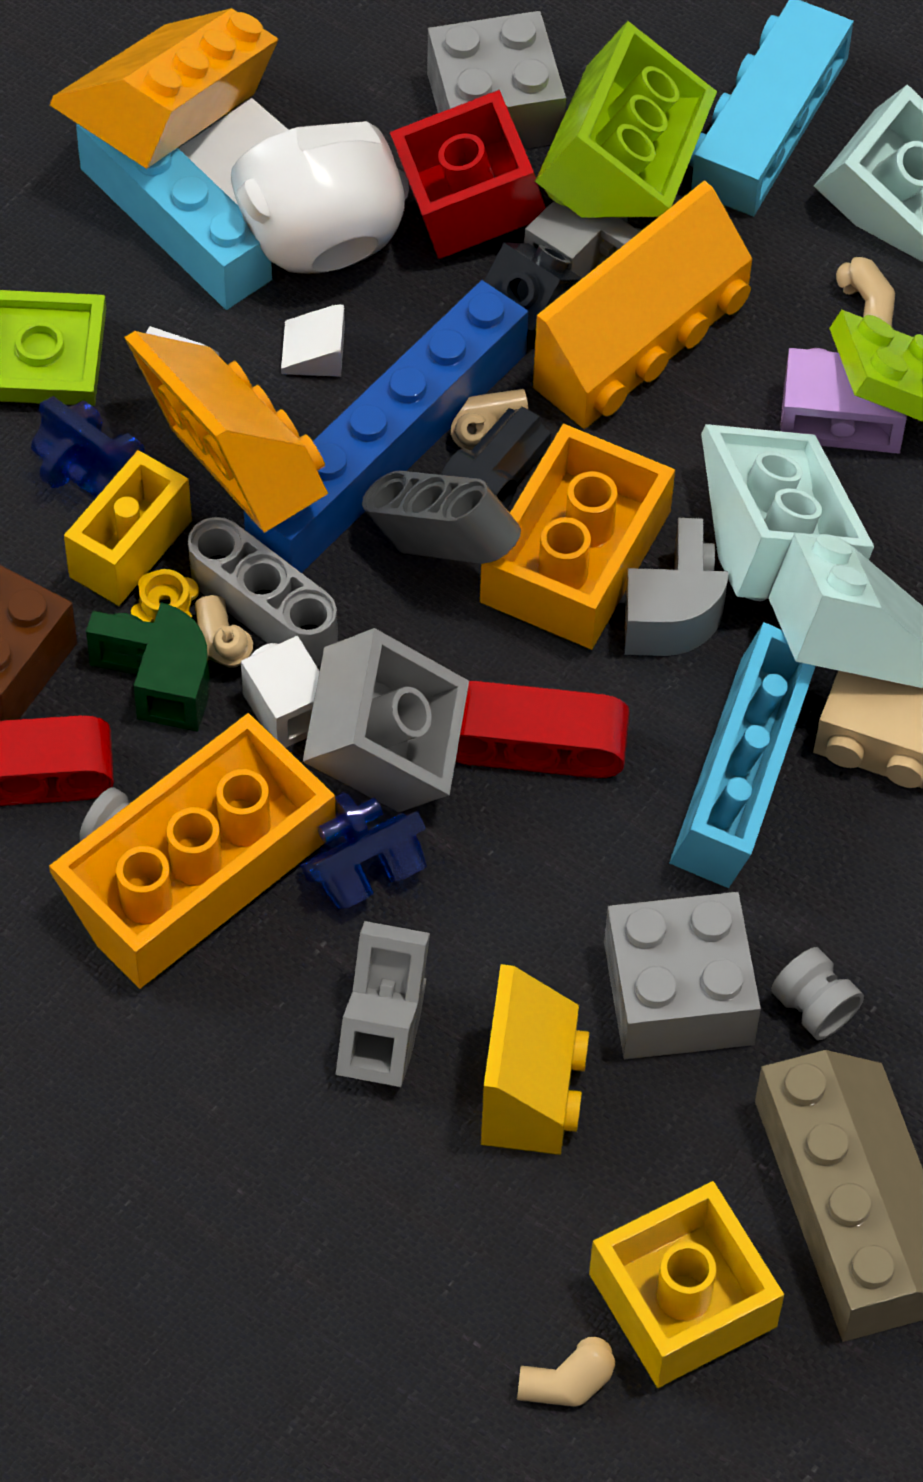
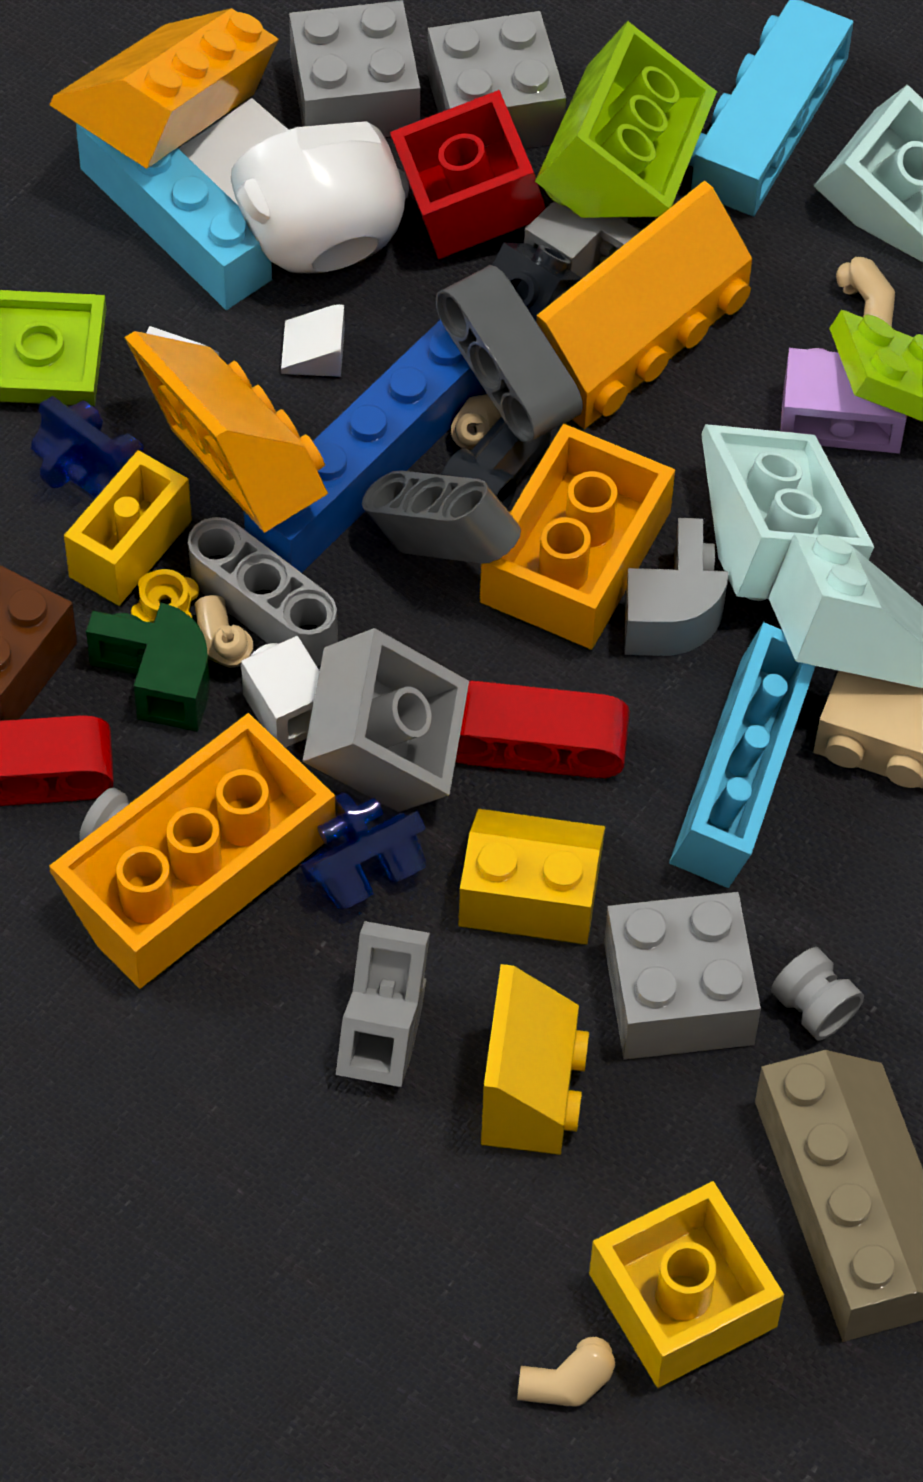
none -> light grey brick [289,0,420,137]
none -> dark grey beam [435,265,583,443]
none -> yellow slope [459,809,605,945]

